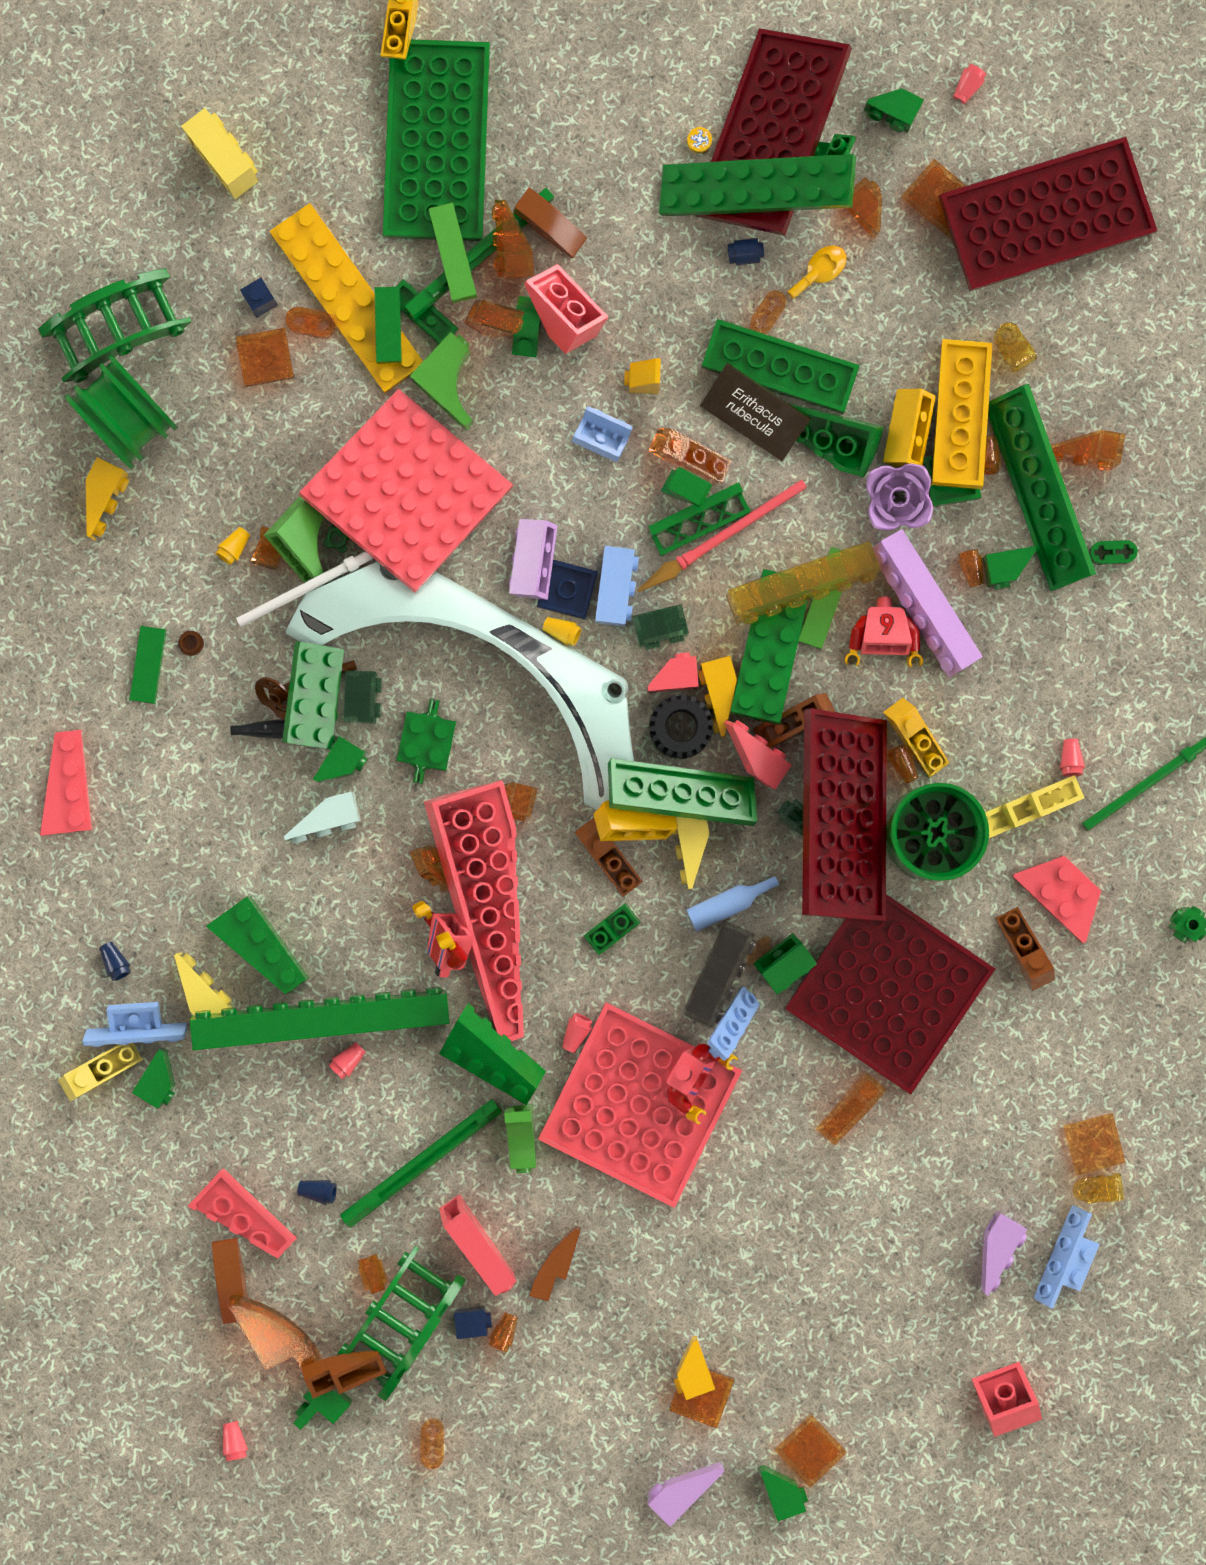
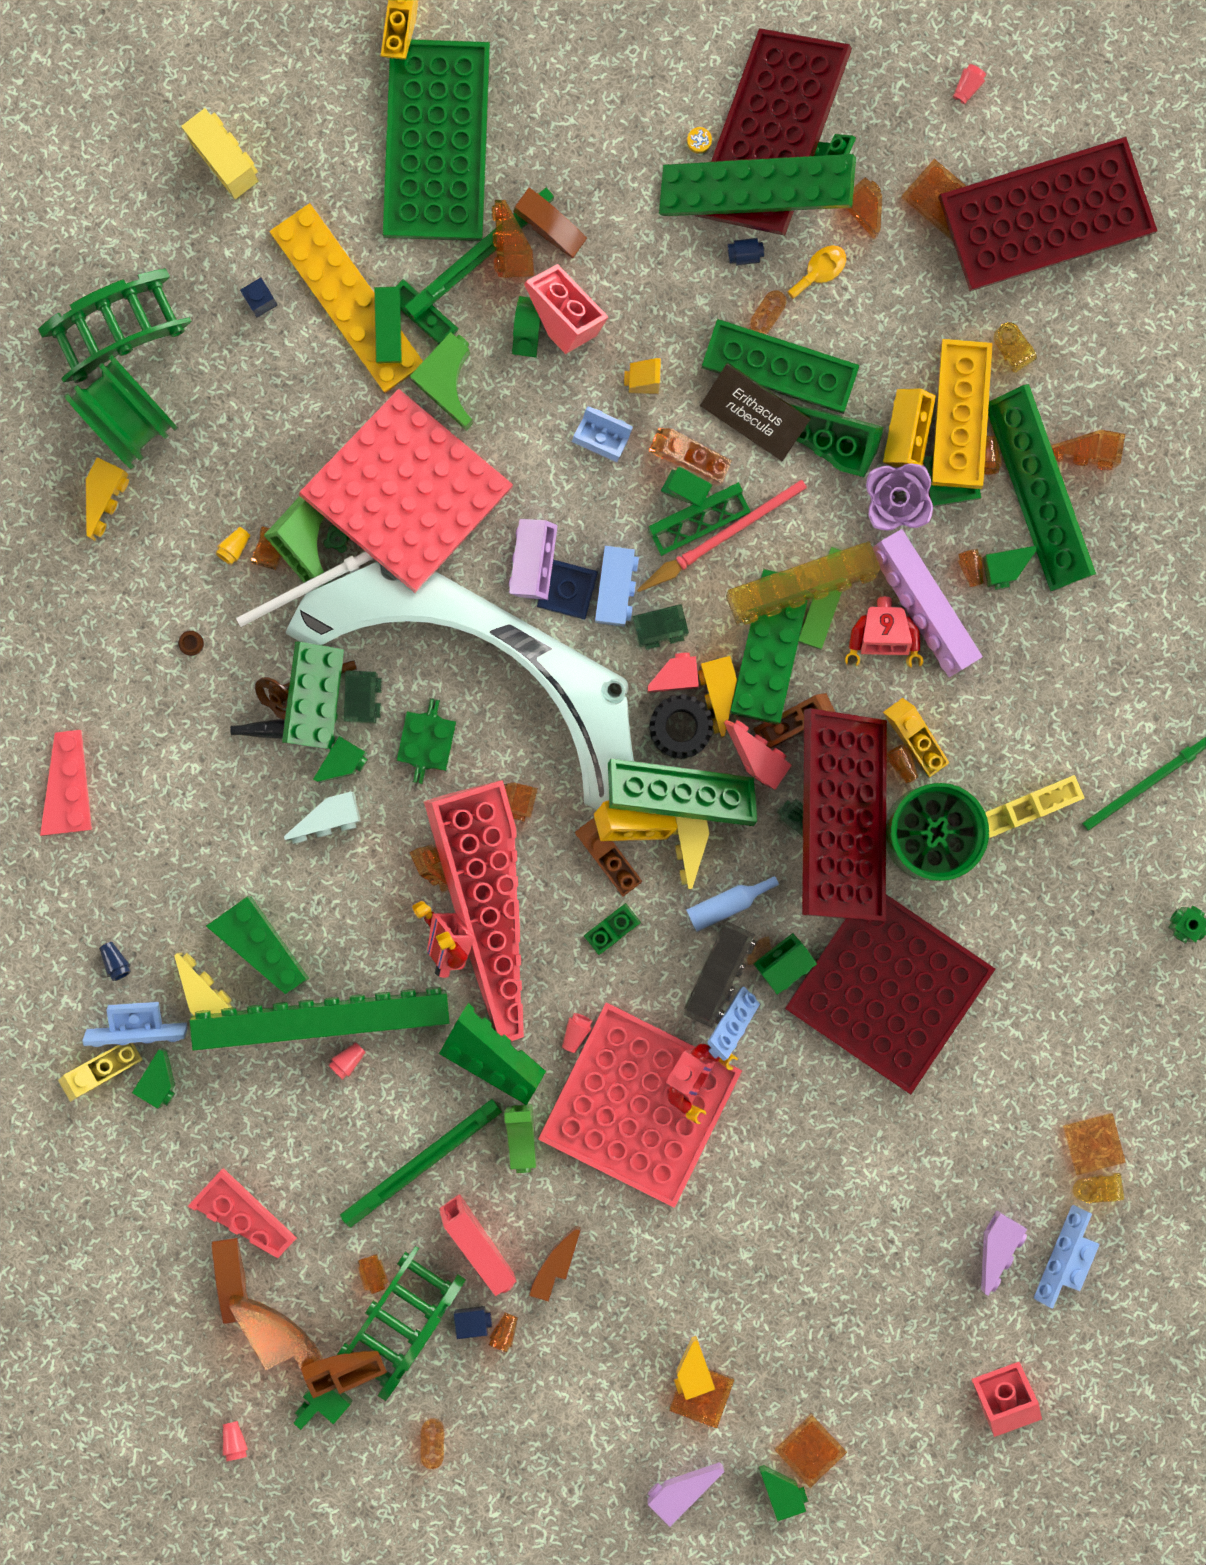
green tile [129,626,167,704] -> none
clear orange plate [236,328,295,387] -> none
clear orange plate [285,307,336,339] -> none
dark blue cone [297,1180,337,1205] -> none
bright green tile [429,202,477,304] -> none
clear orange slope [464,300,525,338] -> none
yellow cone [542,617,582,646] -> none
clear orange slope [815,1071,887,1145] -> none
green slope [864,88,924,133] -> none
dark orange slope [995,907,1055,991] -> none
coral wing [1012,856,1101,943] -> none
coral cone [1060,739,1085,777] -> none
green beam [1089,540,1138,565] -> none

